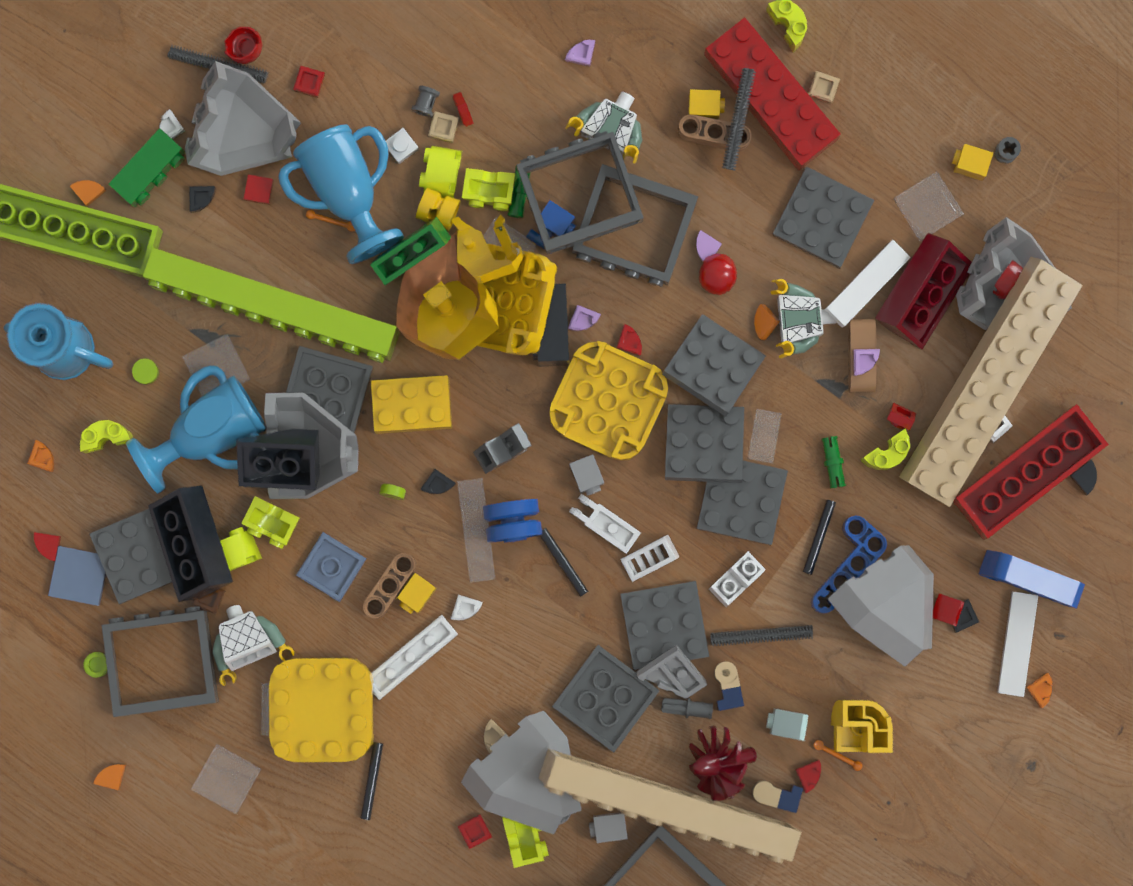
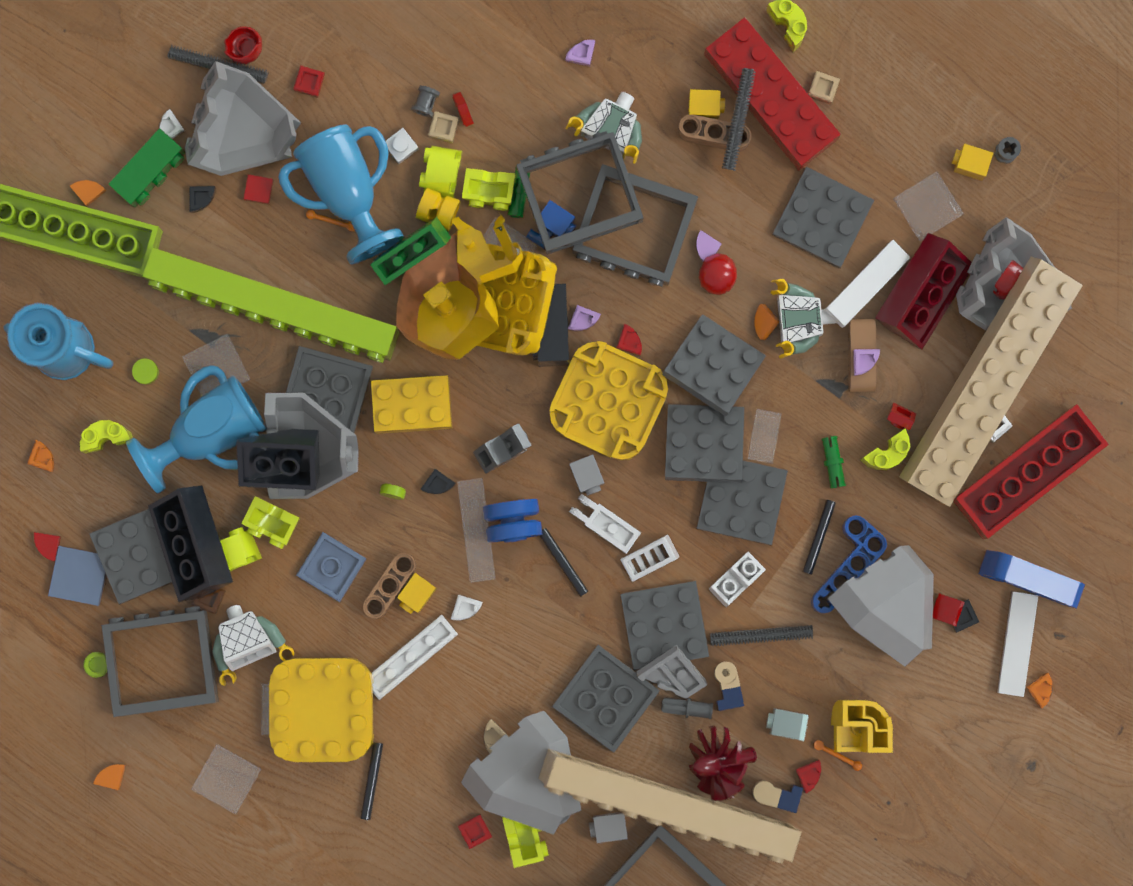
black tile [1070,460,1097,495] -> none

